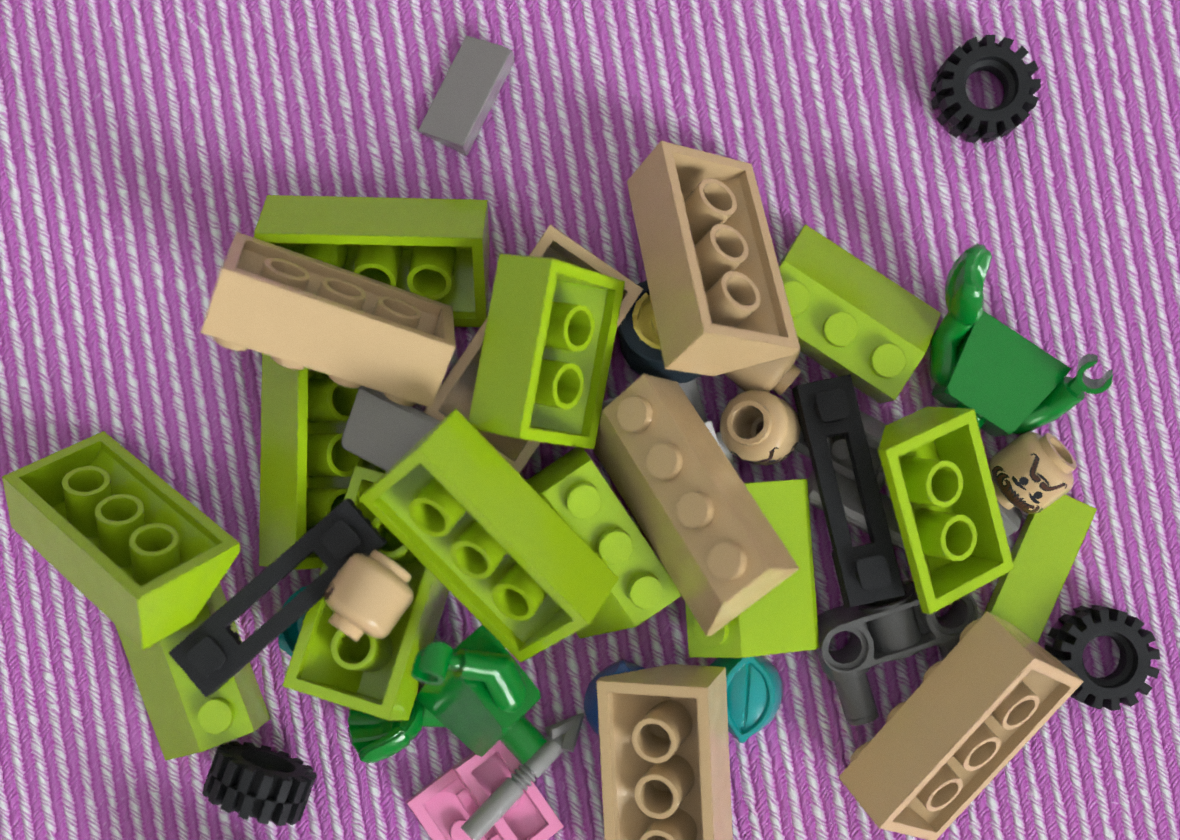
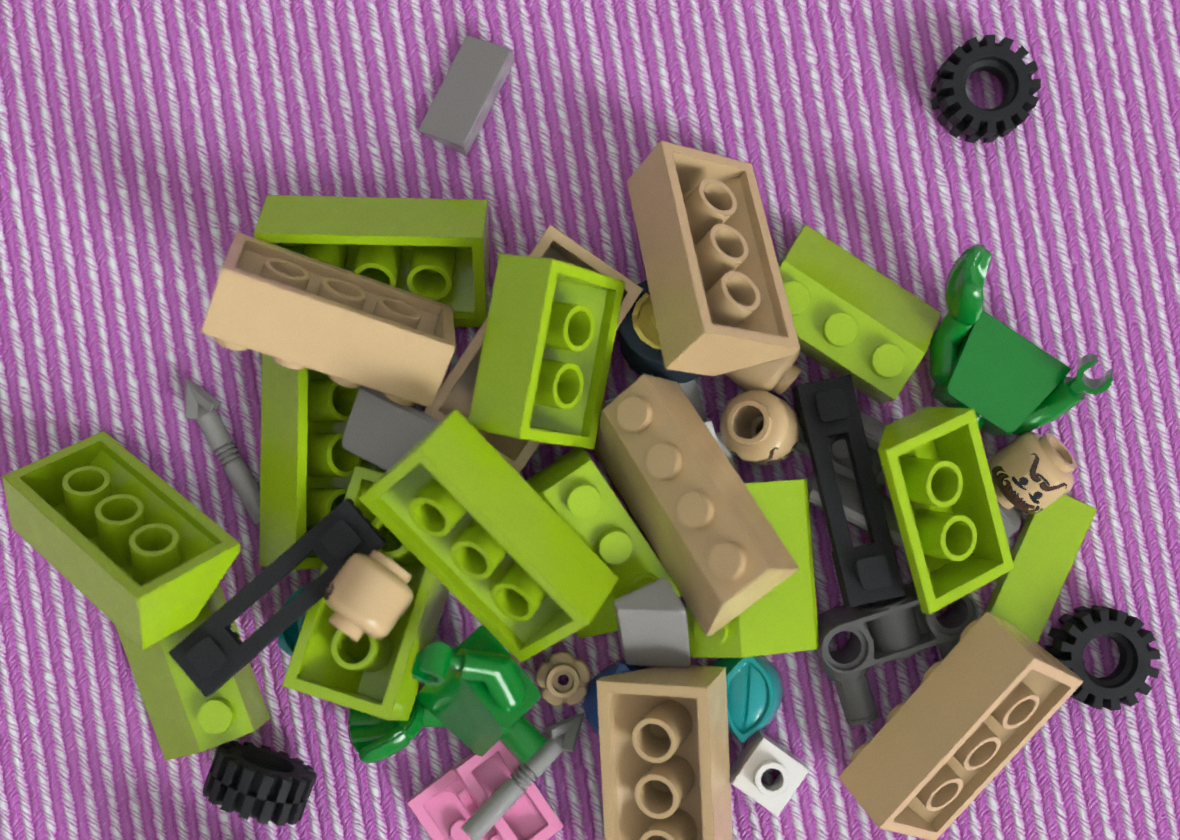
none -> light grey piece [185,378,260,525]
none -> tan plate [536,652,590,706]
none -> light grey slope [613,578,691,667]
none -> white plate [730,731,810,817]

